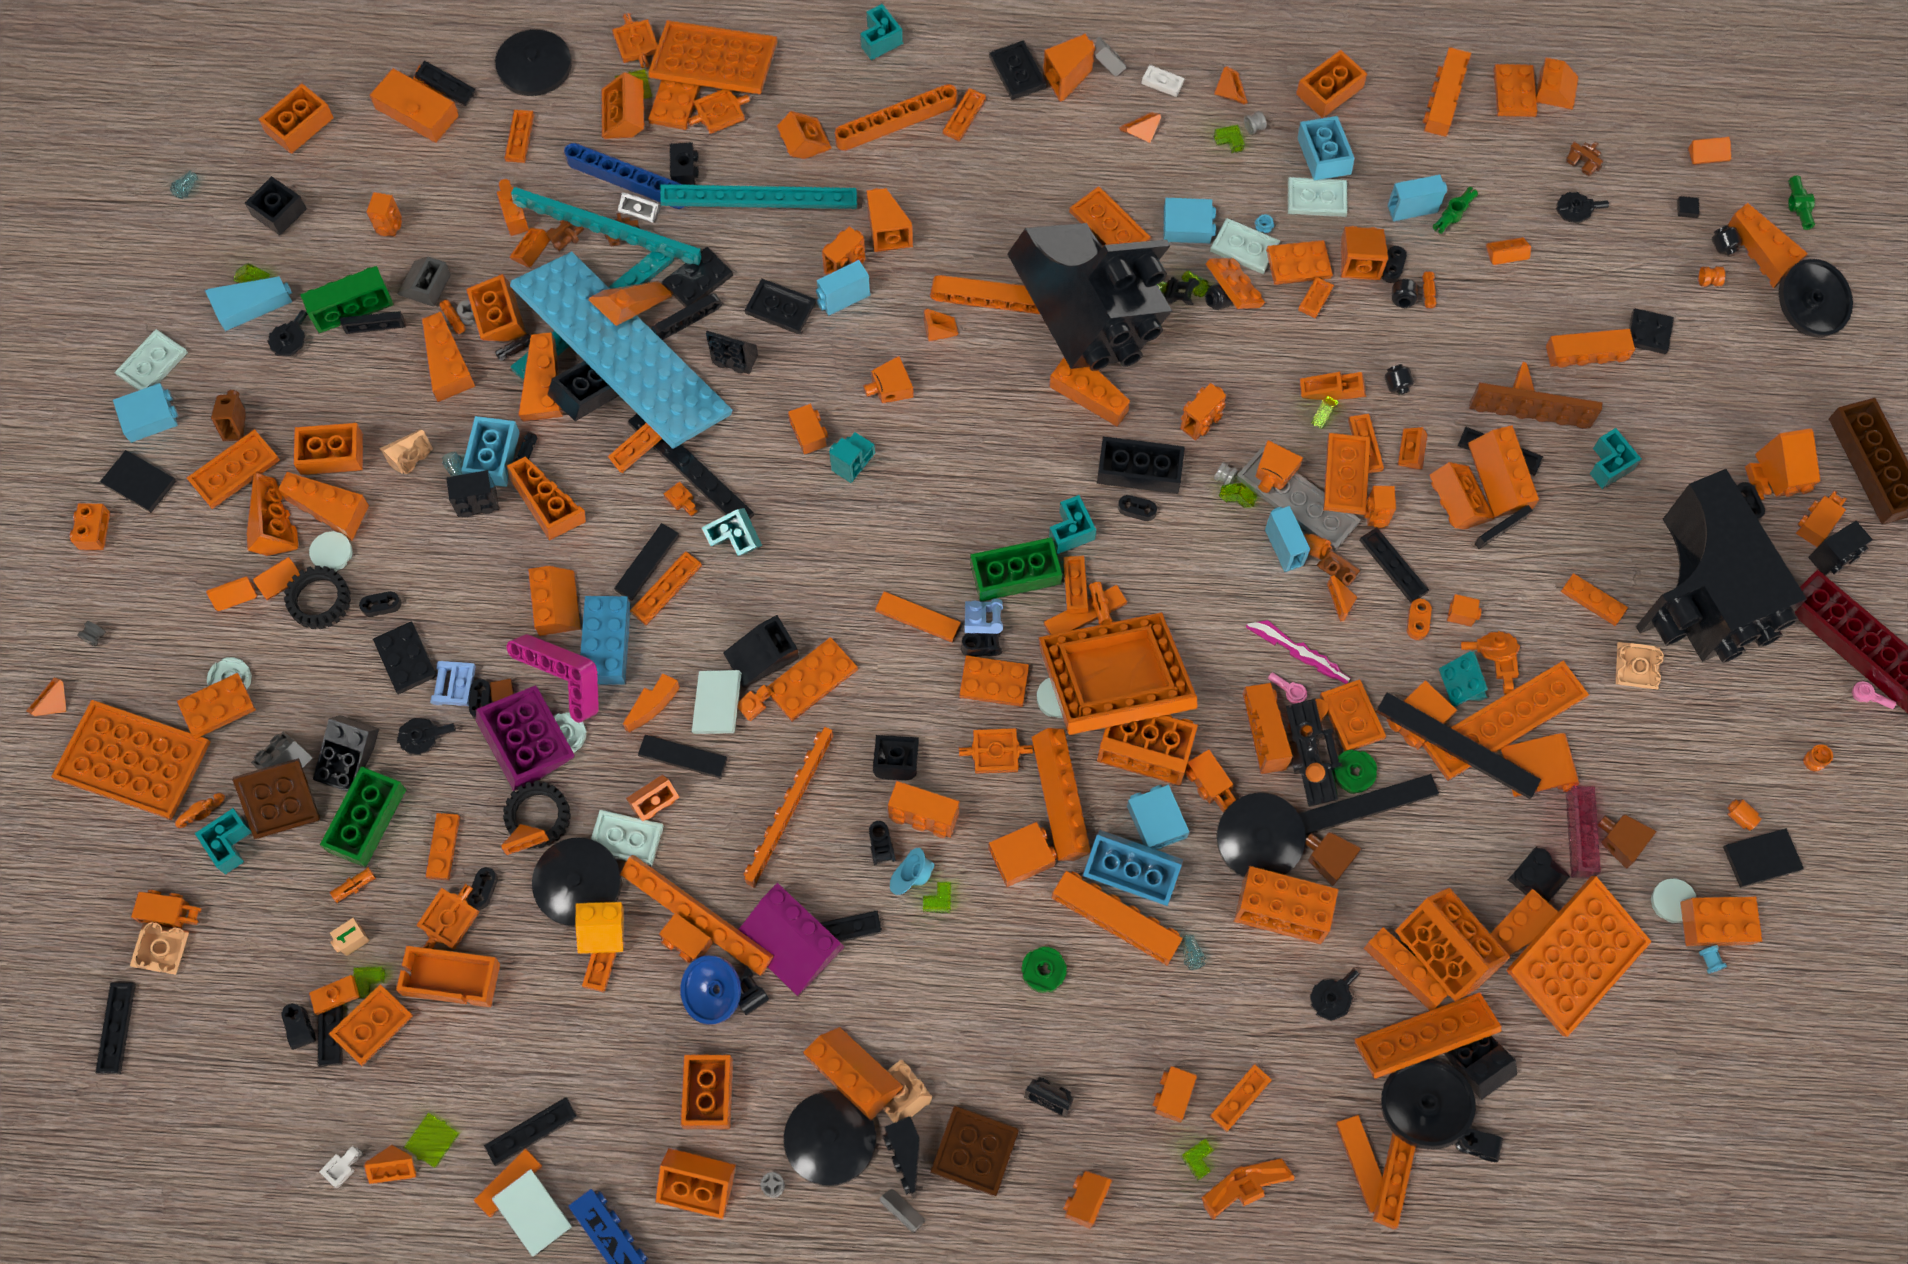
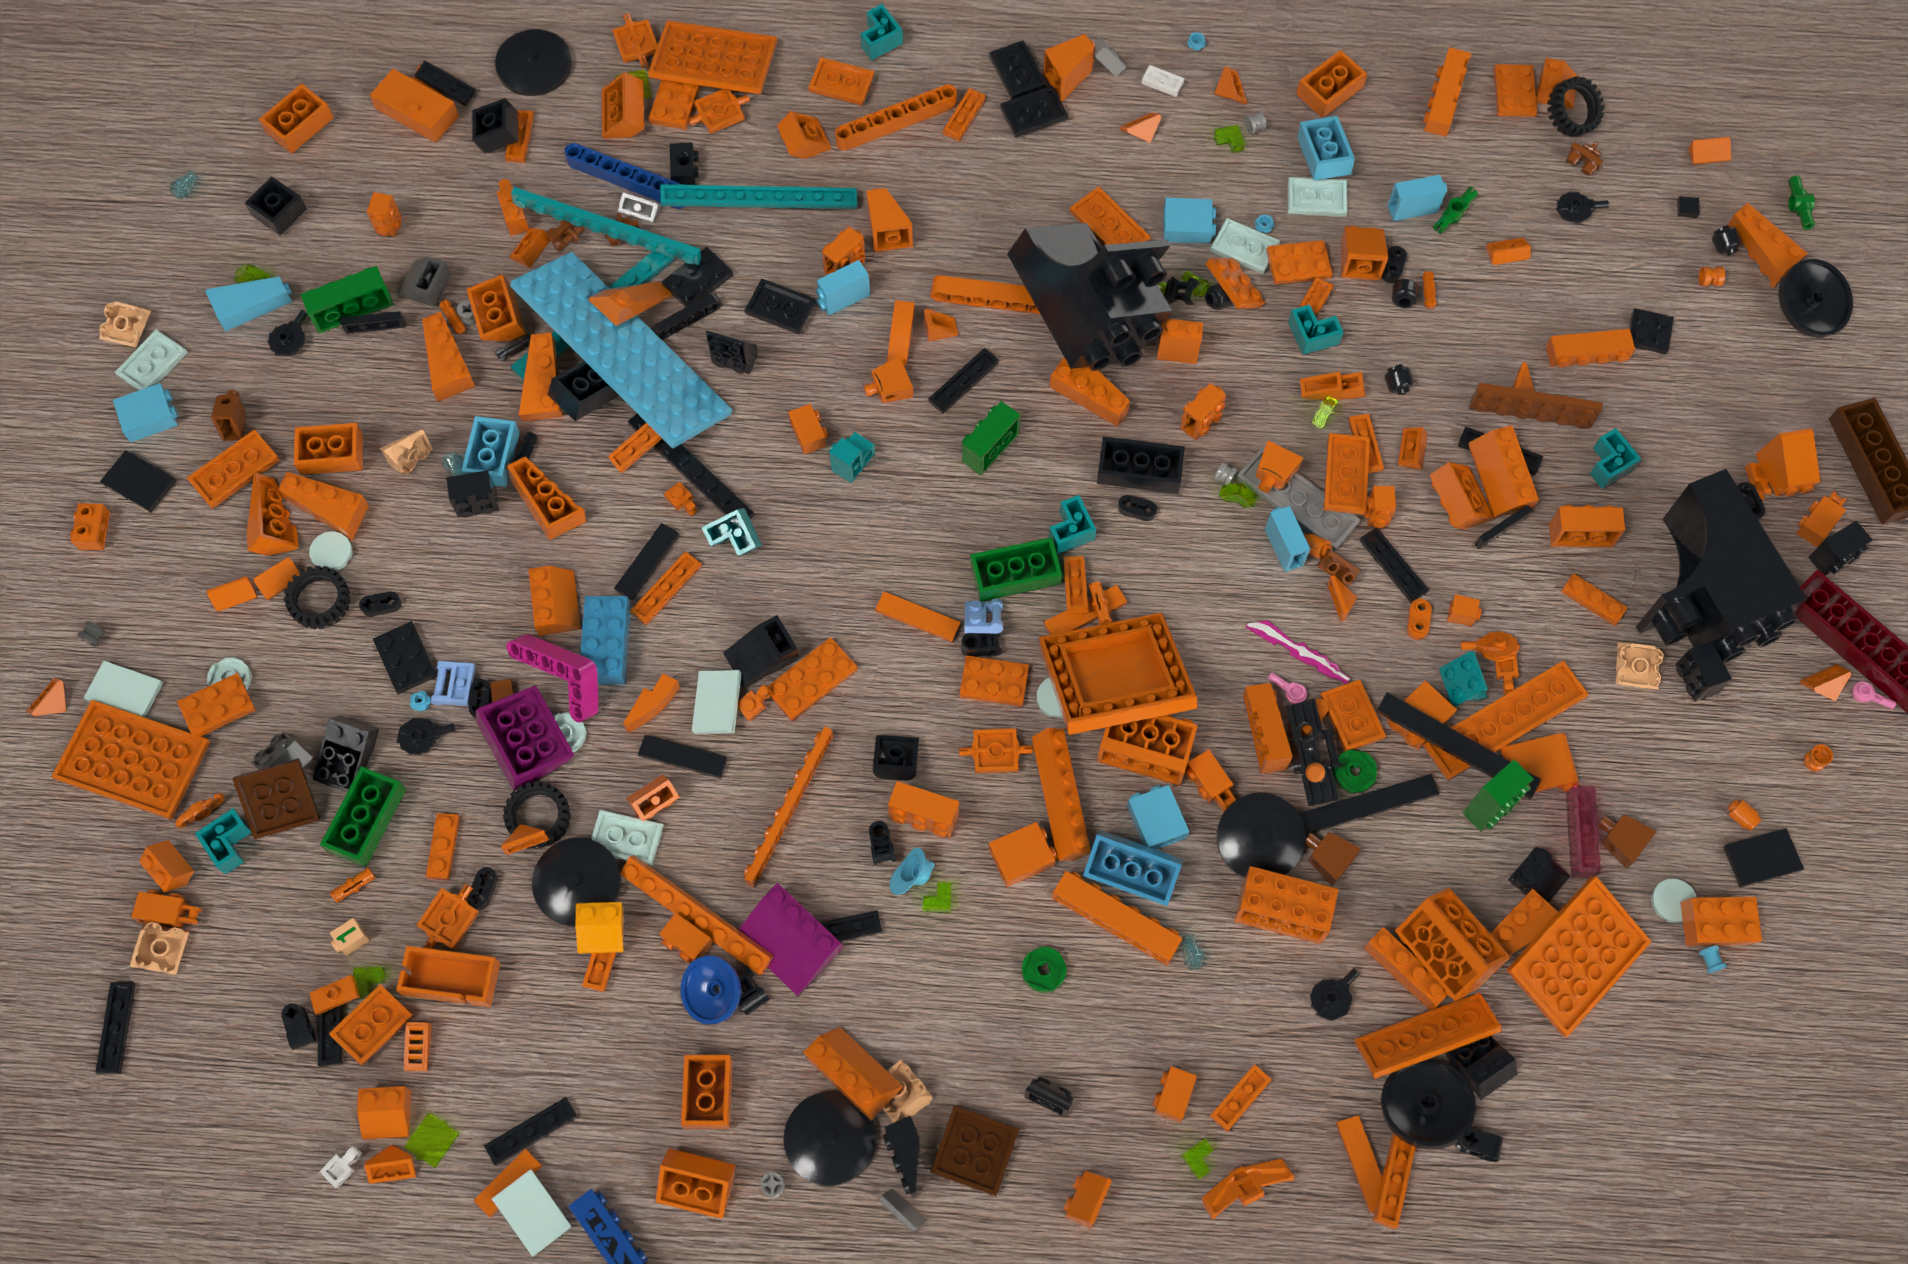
none -> light aqua tile [84,661,163,718]
none -> light nougat slope [99,302,151,347]
none -> orange brick [139,840,194,893]
none -> orange slope [357,1086,411,1140]
none -> orange slope [404,1022,432,1072]
none -> medium azure plate [410,691,431,711]
none -> black brick [472,98,518,154]
none -> orange plate [808,57,875,106]
none -> orange slope [887,300,915,367]
none -> black tile [928,348,999,414]
none -> green brick [961,401,1020,475]
none -> black plate [1000,85,1068,138]
none -> orange slope [1157,318,1203,364]
none -> medium azure plate [1187,32,1206,50]
none -> teal brick [1288,304,1344,355]
none -> green brick [1462,759,1533,832]
none -> black tyre [1547,76,1604,137]
none -> orange brick [1549,505,1625,548]
none -> black brick [1675,641,1732,702]
none -> orange slope [1800,664,1851,701]

